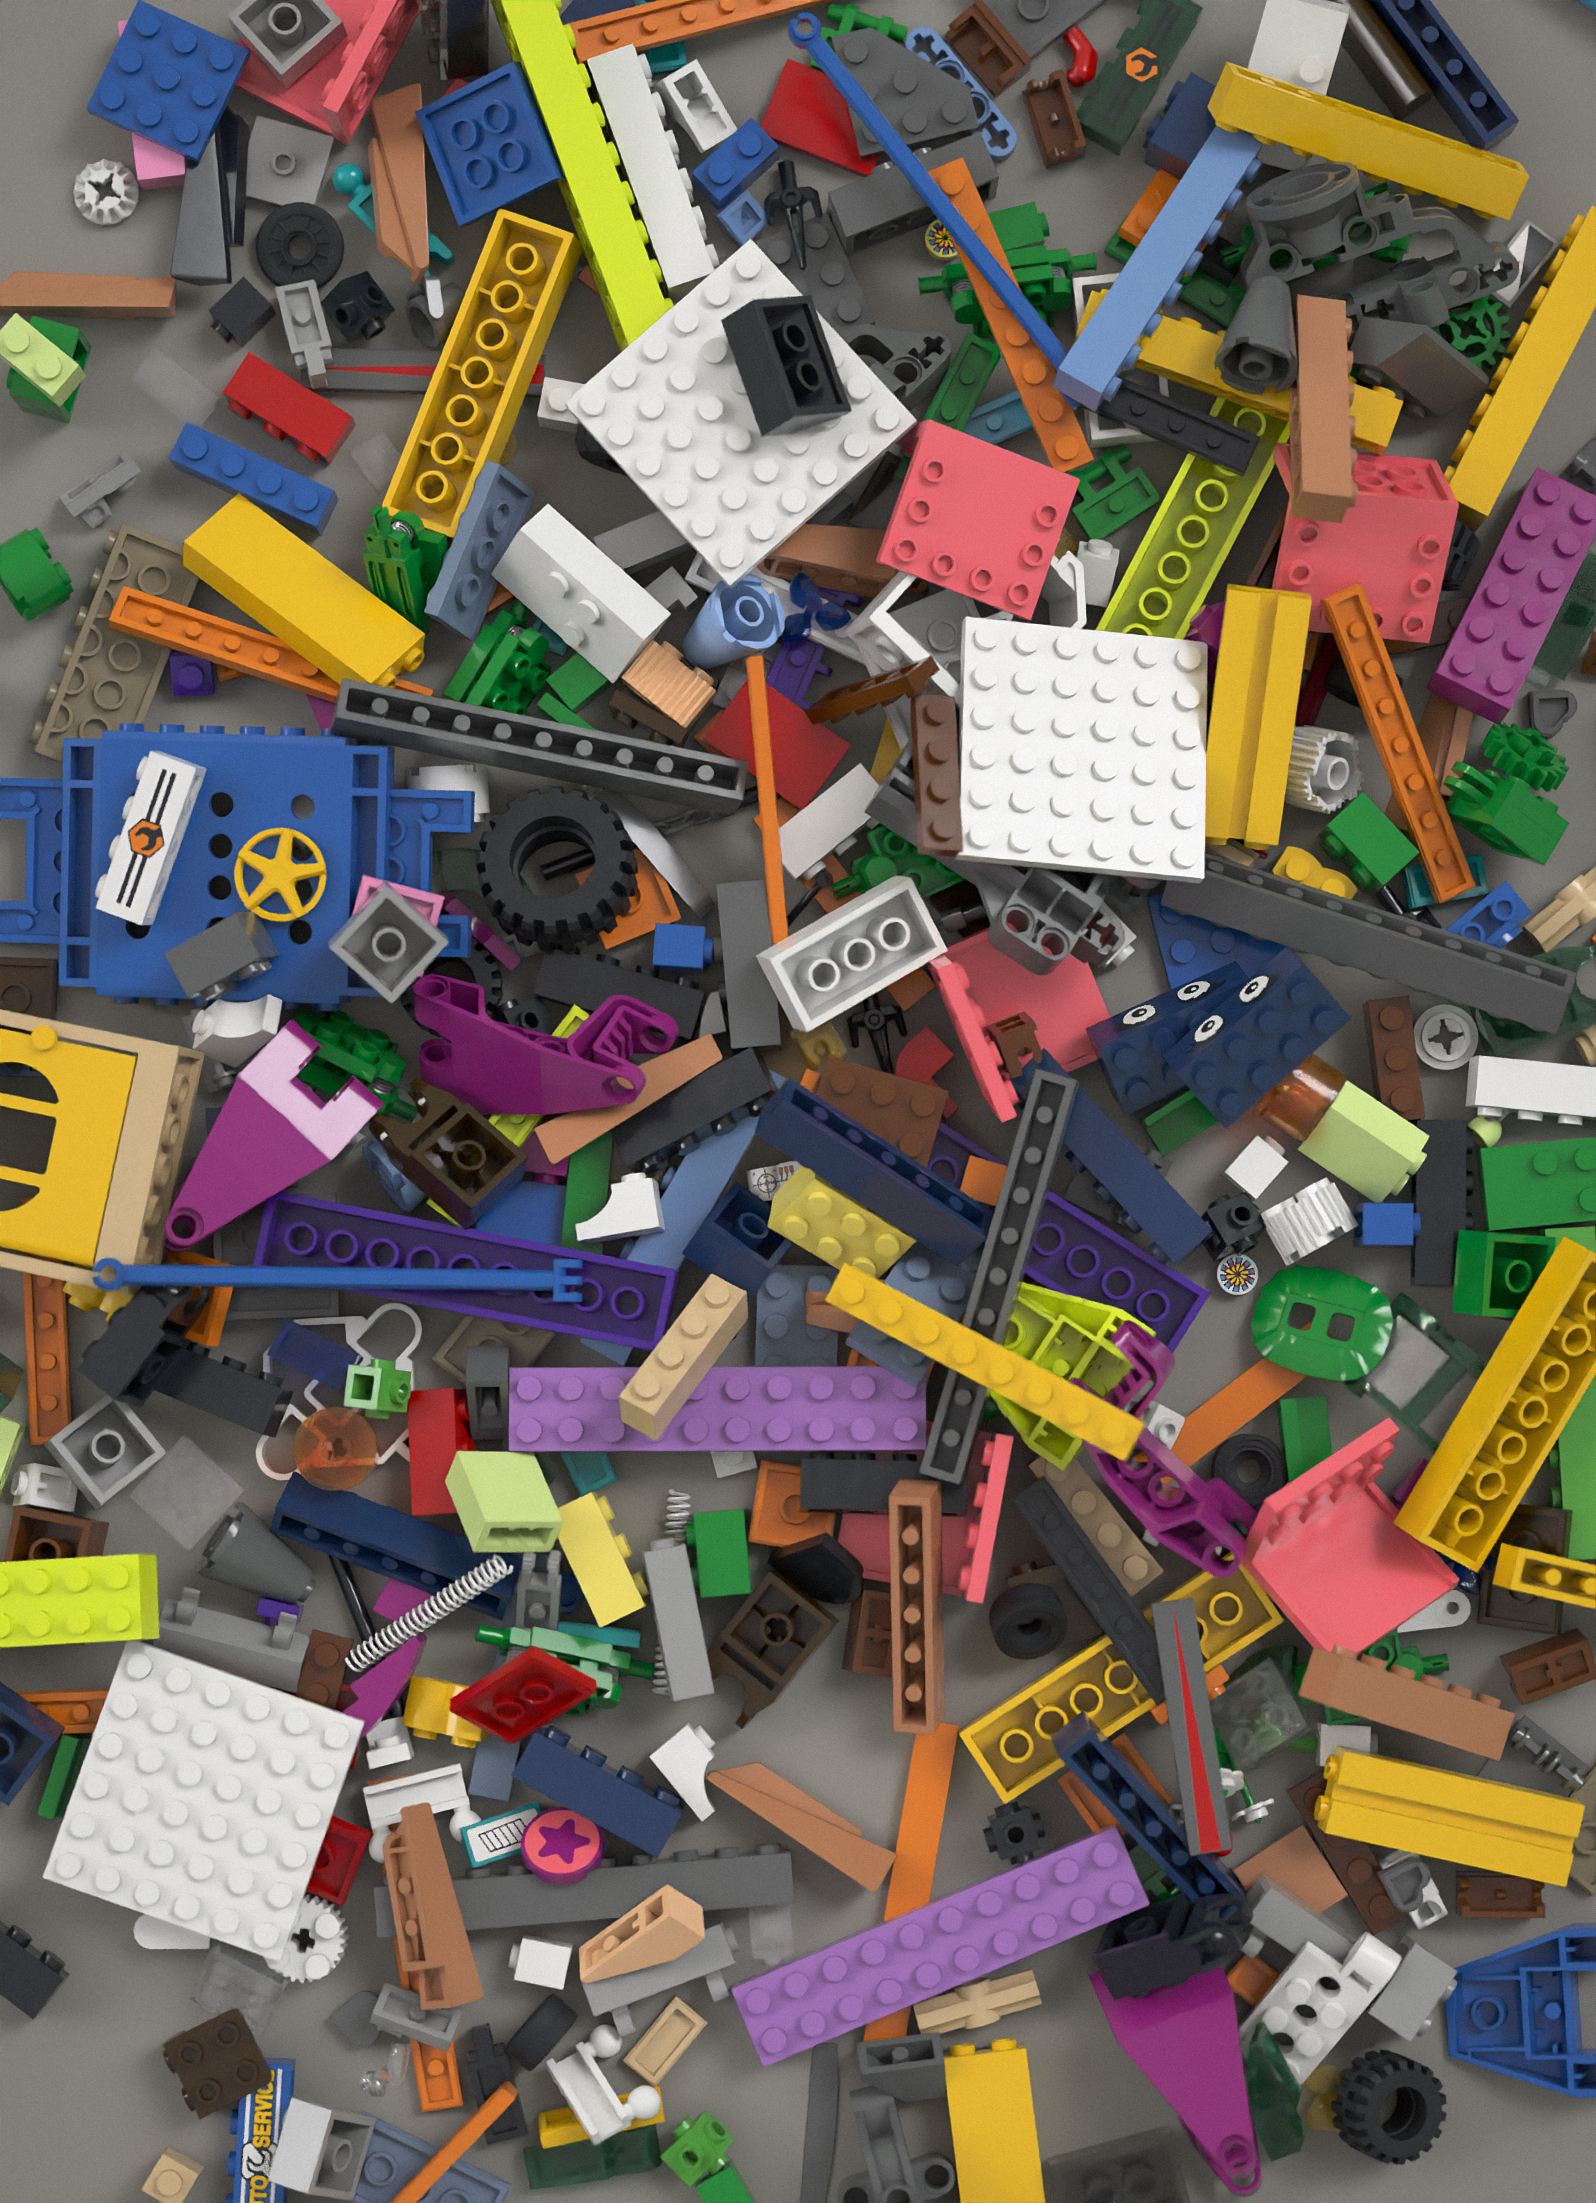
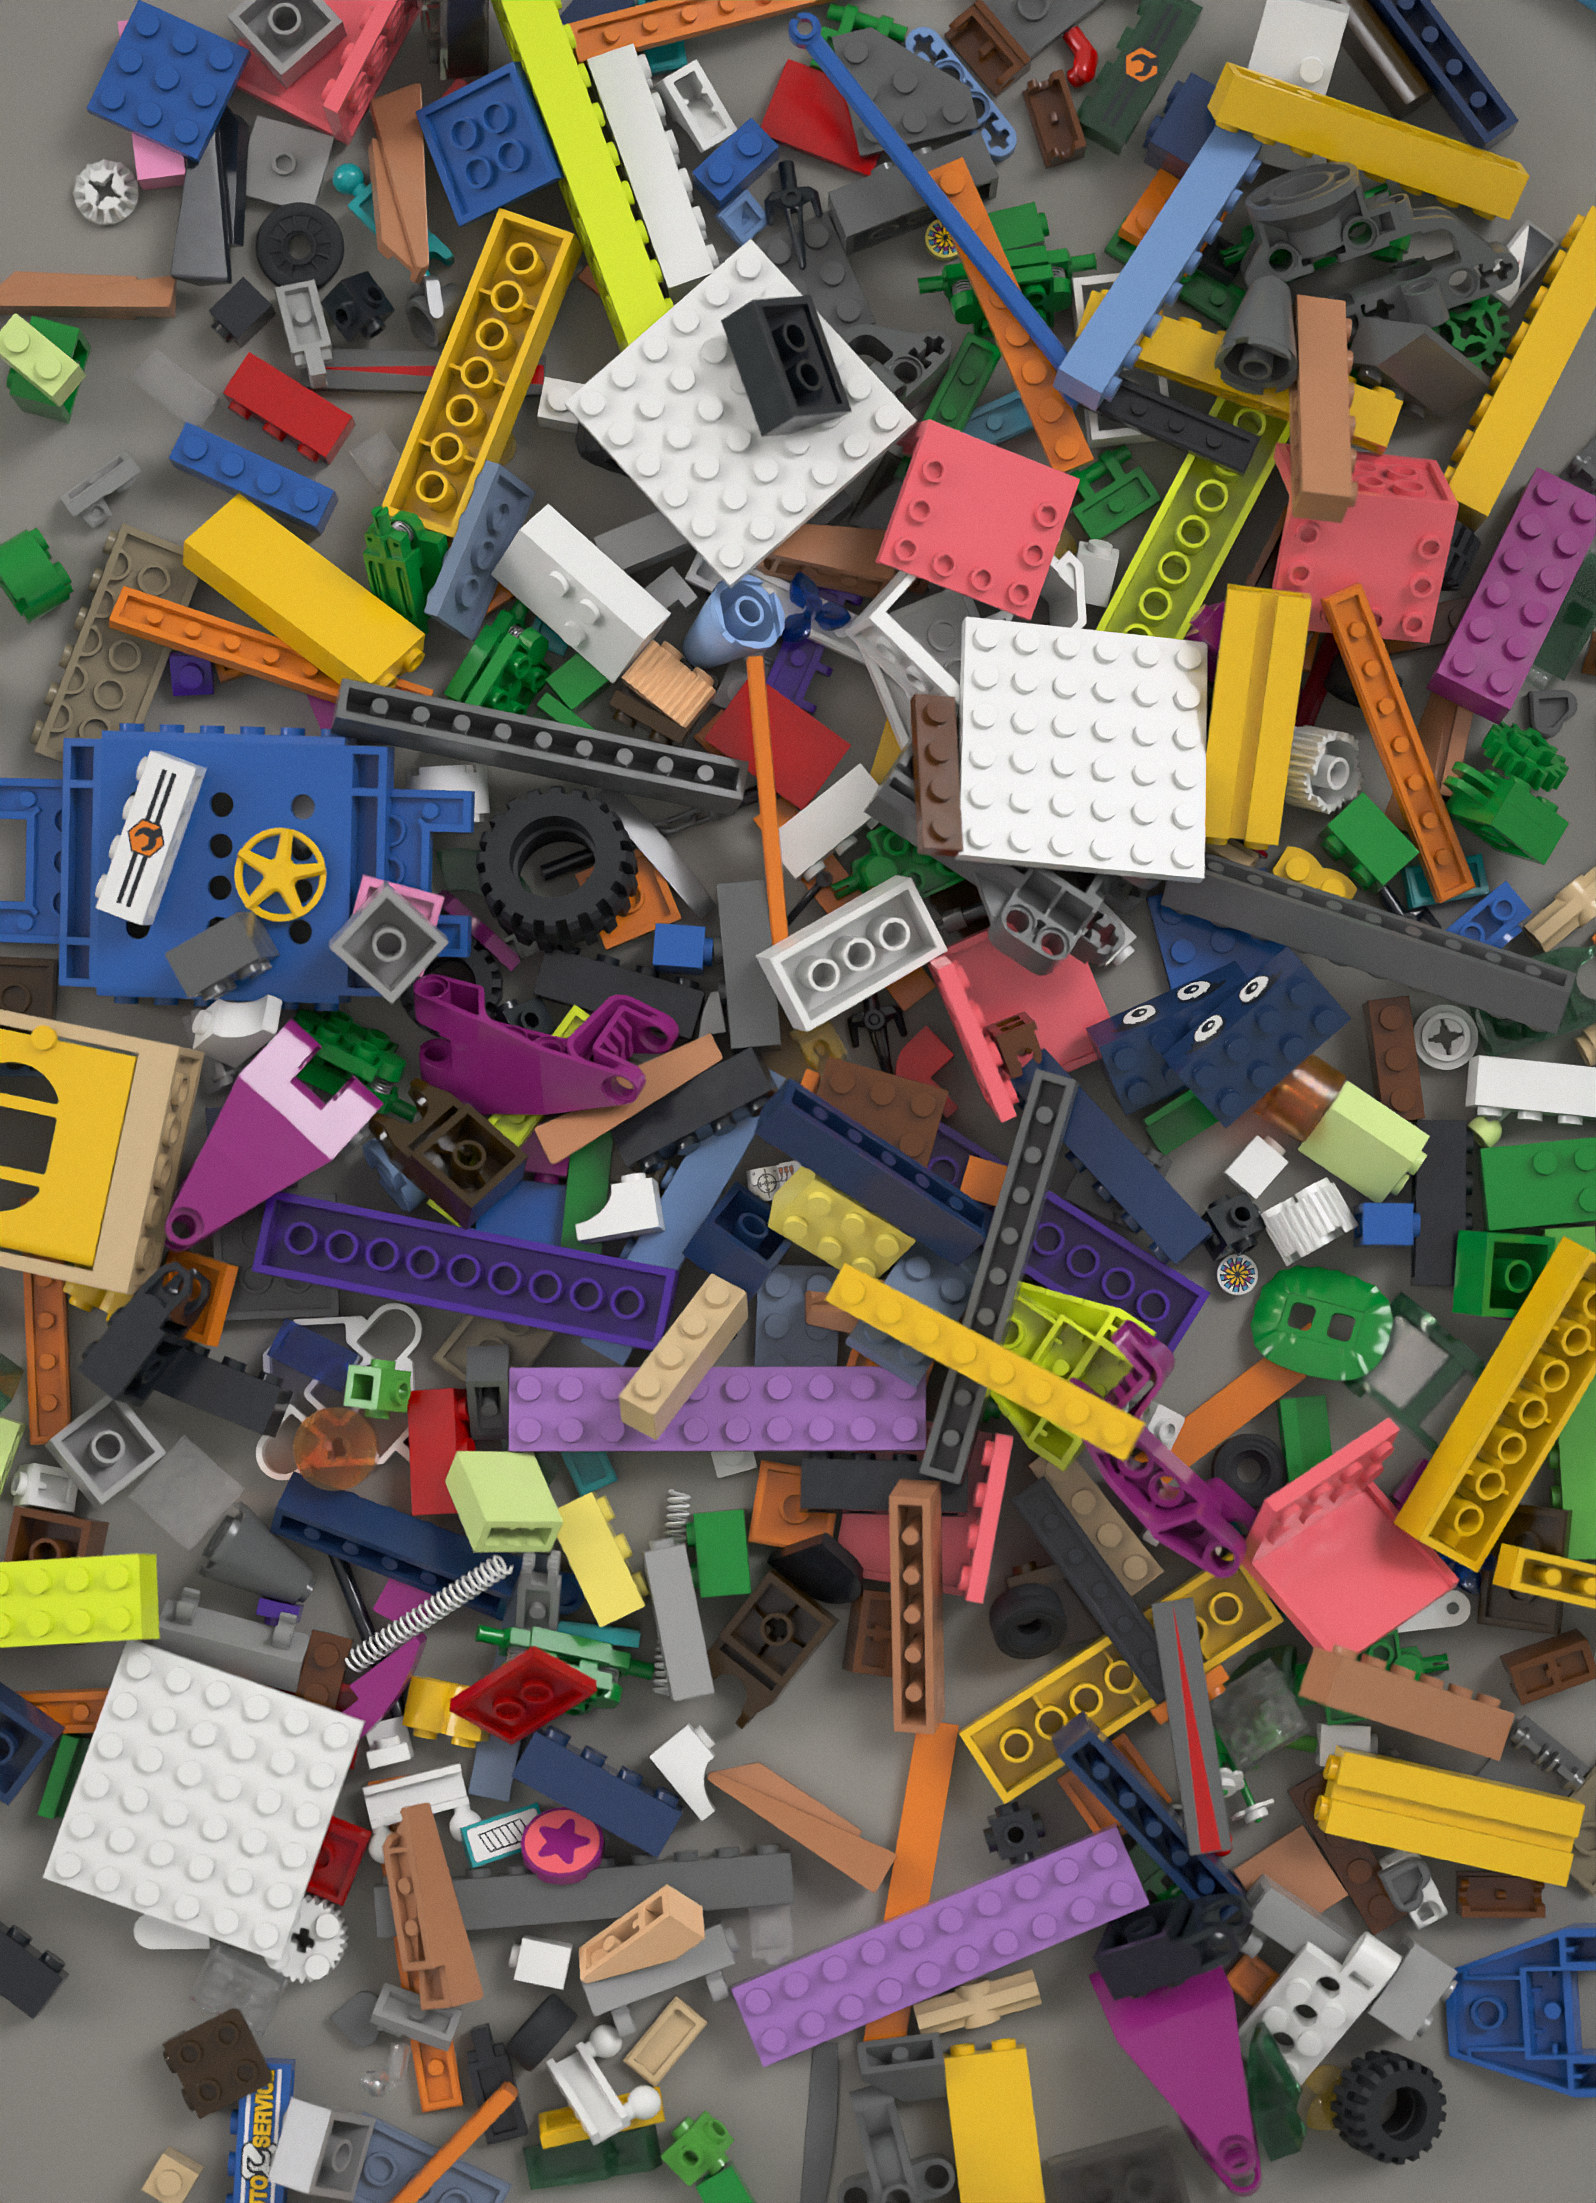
blue hinge [92,1258,583,1302] -> none
reddish brown plate [805,656,940,725] -> none

